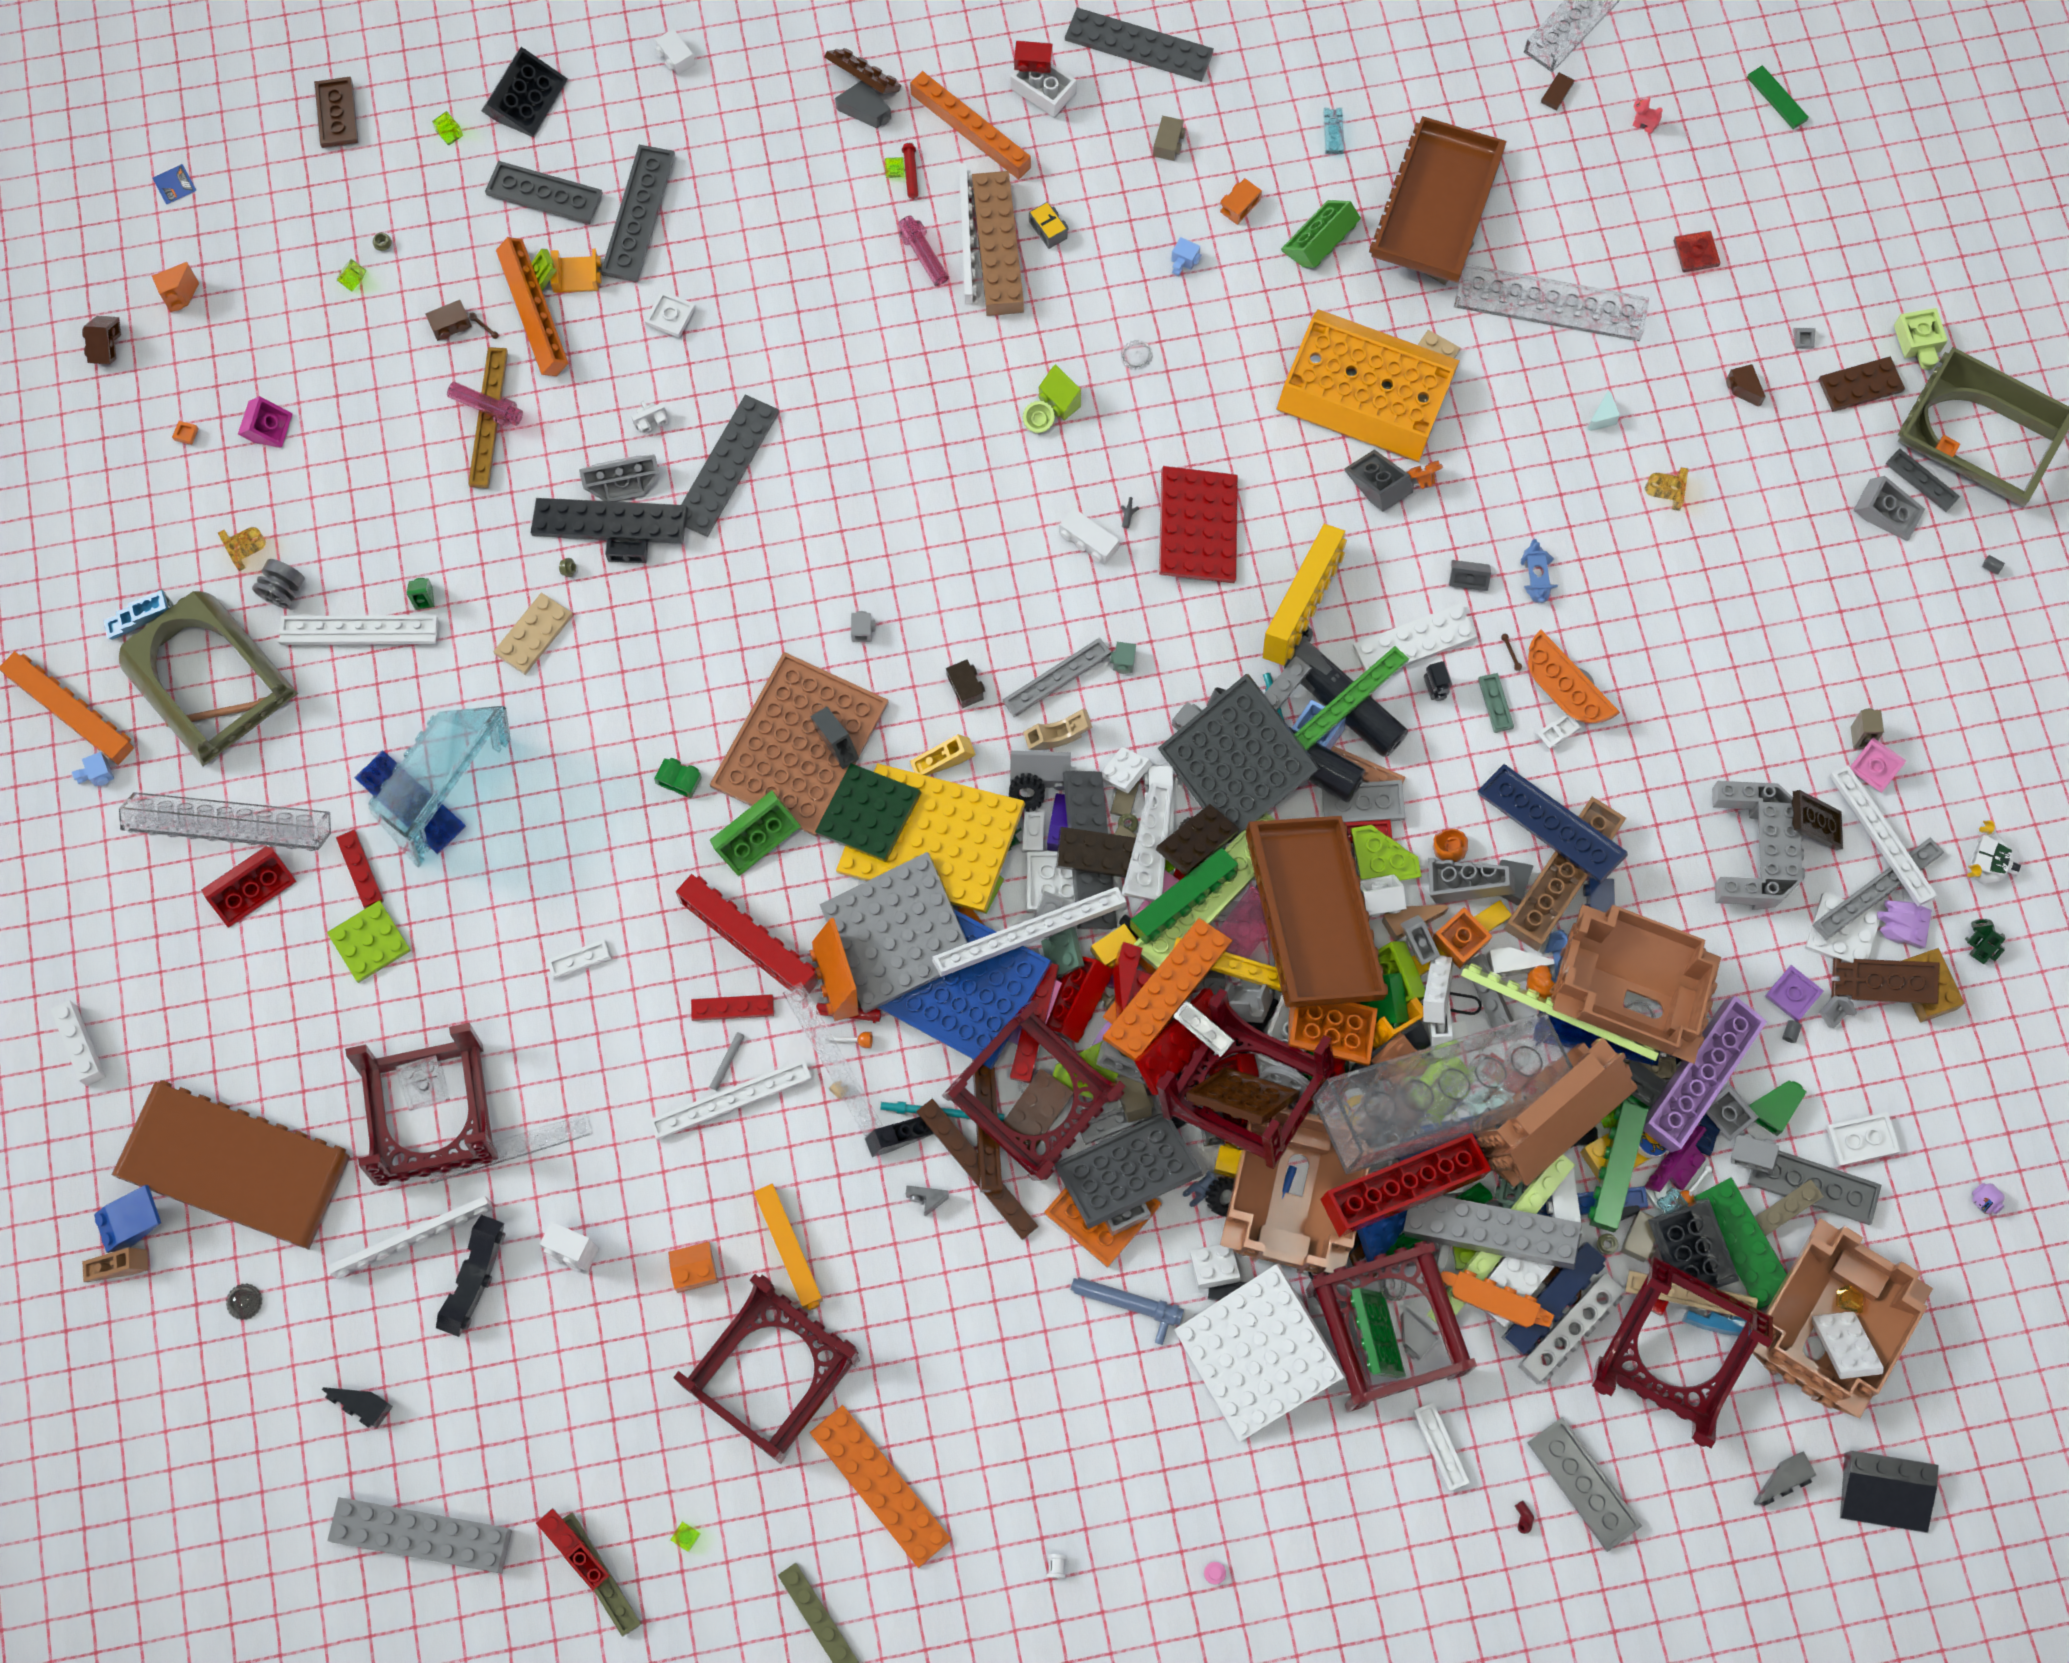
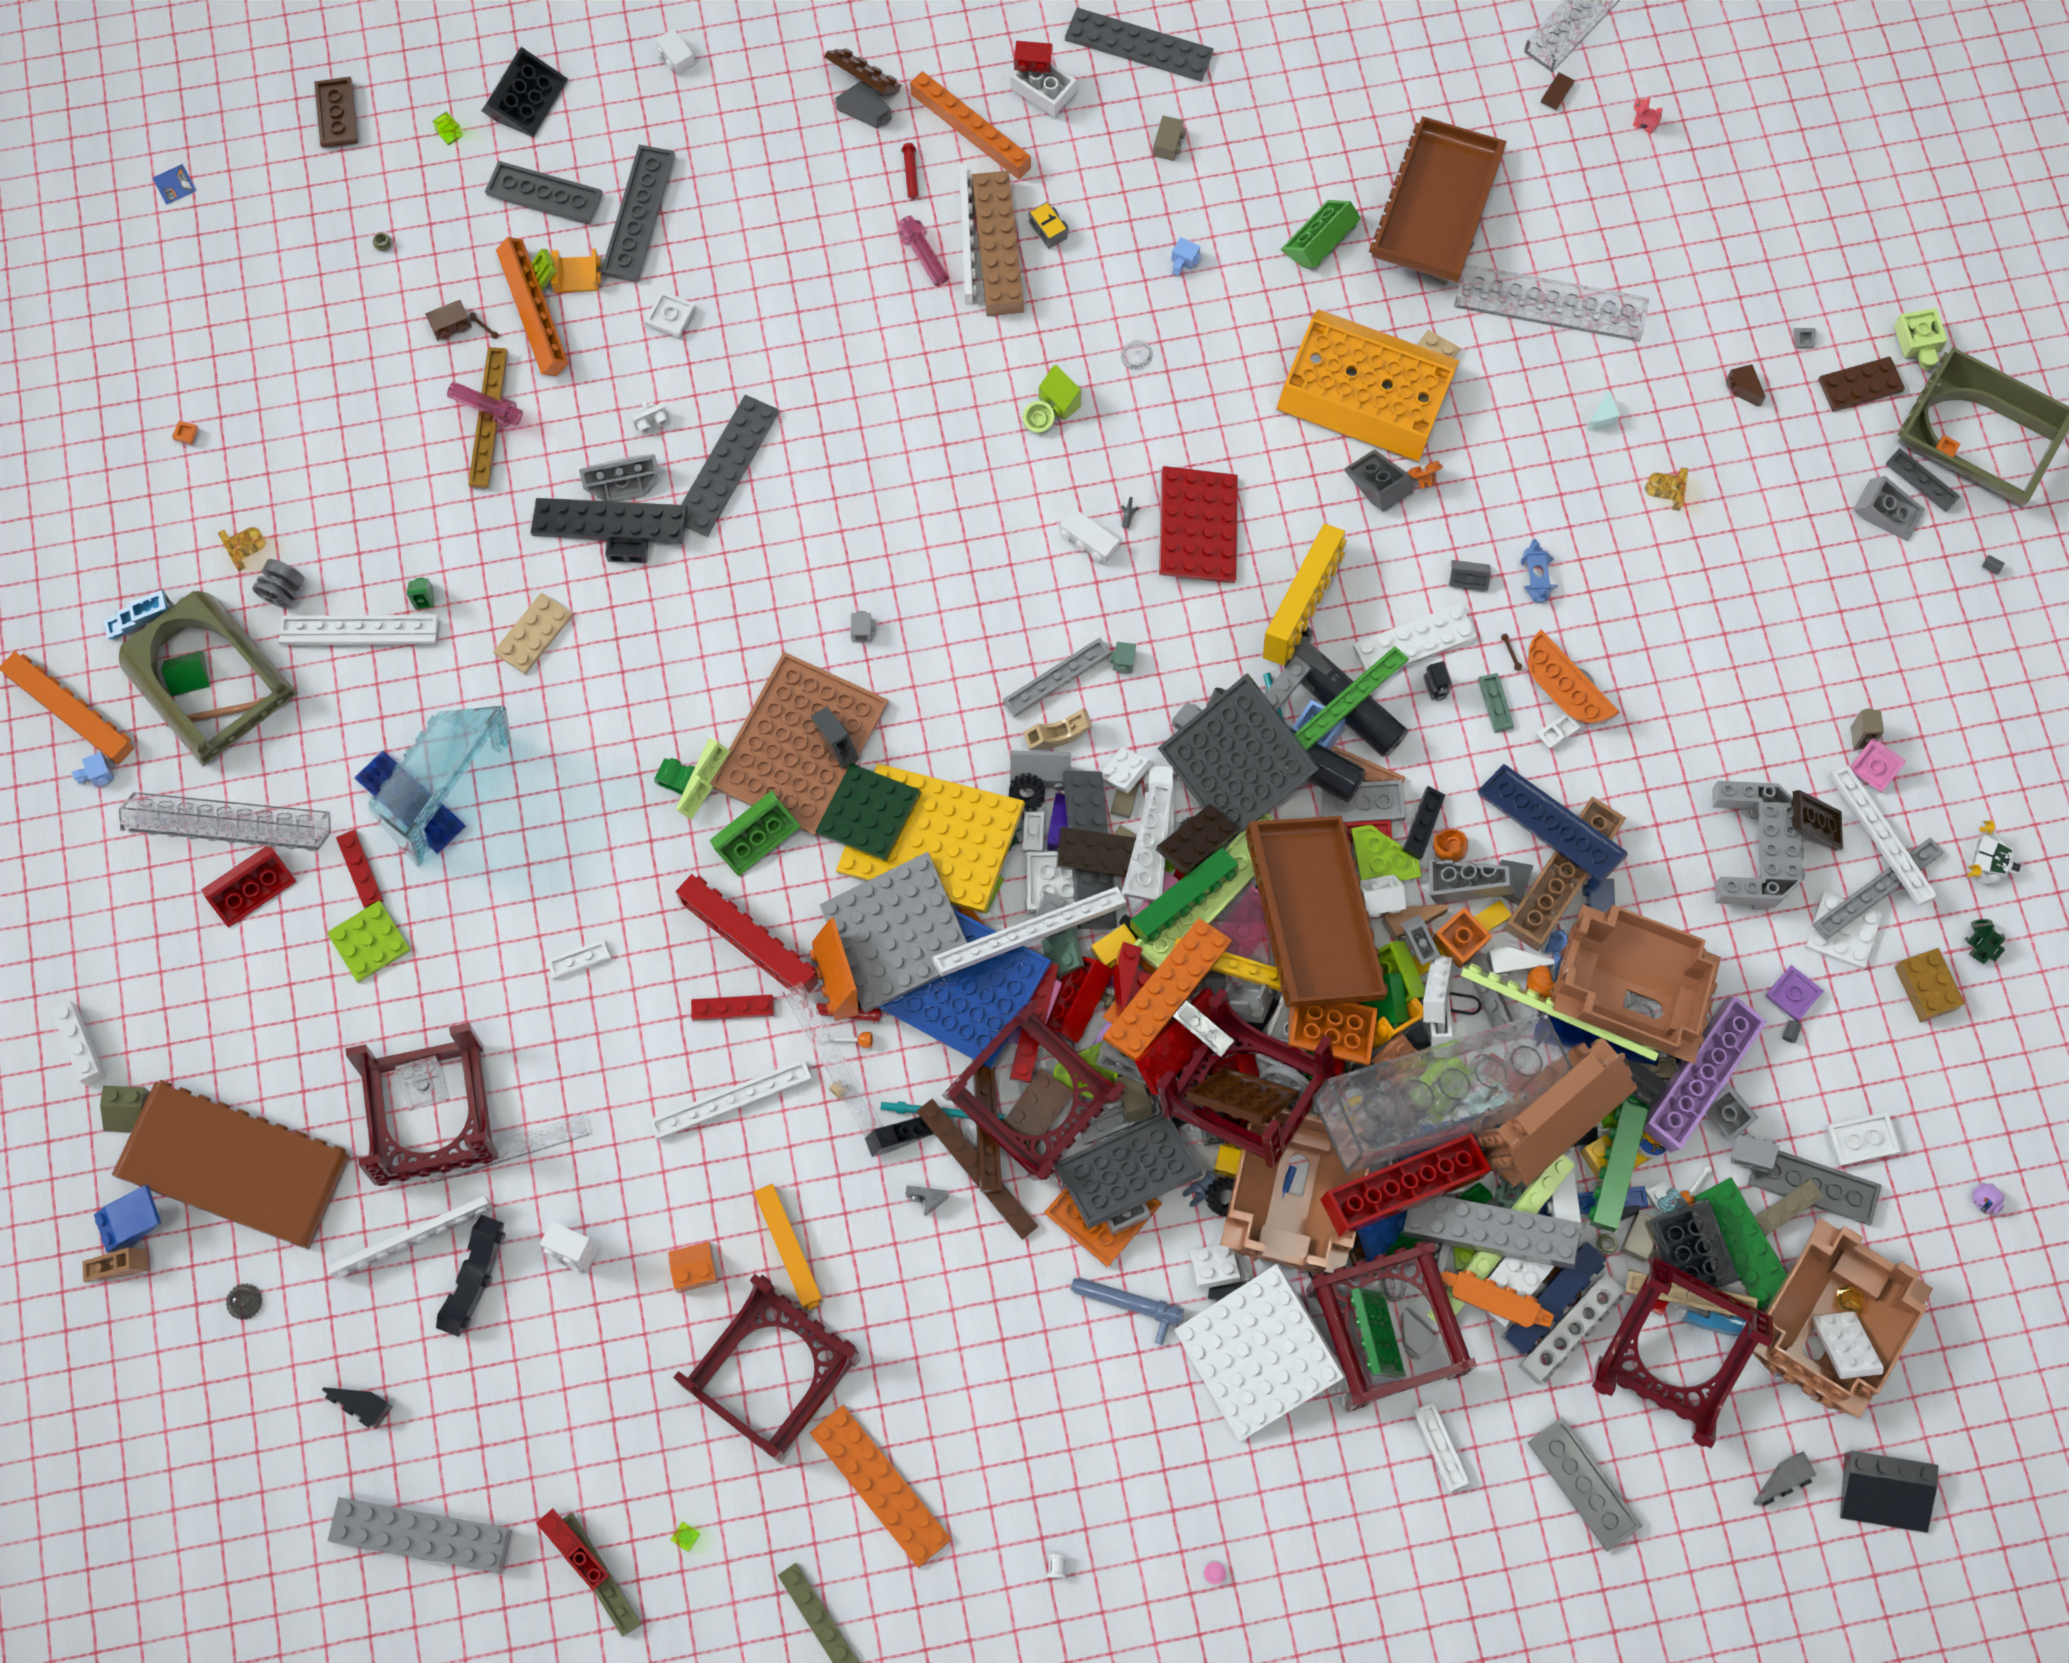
reddish brown brick [82,316,121,364] -> none
orange slope [152,262,199,313] -> none
dark pink slope [238,396,293,448] -> none
clear neon green panel [337,259,366,292] -> none
olive plate [559,558,576,577] -> none
light grey bar [709,1032,744,1091] -> none
clear neon green plate [885,157,904,178] -> none
yellow slope [910,734,976,776] -> none
dark brown brick [946,659,985,709] -> none
olive plate [1118,813,1138,832] -> none
orange brick [1220,178,1262,225] -> none
clear light blue plate [1323,108,1344,154] -> none
dark red arm [1514,1500,1534,1534] -> none
magenta bracket [1645,1126,1706,1192] -> none
clear red plate [1673,230,1721,272] -> none
dark blue slope [1695,1113,1720,1156] -> none
green tile [1747,65,1809,129] -> none
green slope [1749,1080,1807,1136] -> none
light grey bracket [1819,996,1857,1028] -> none
reddish brown hinge [1831,958,1940,1004] -> none
lavender plate [1877,900,1932,949] -> none
none -> olive slope [100,1085,150,1133]
none -> green slope [161,651,210,697]
none -> yellowish green slope [676,738,731,820]
none -> black plate [1402,786,1445,860]

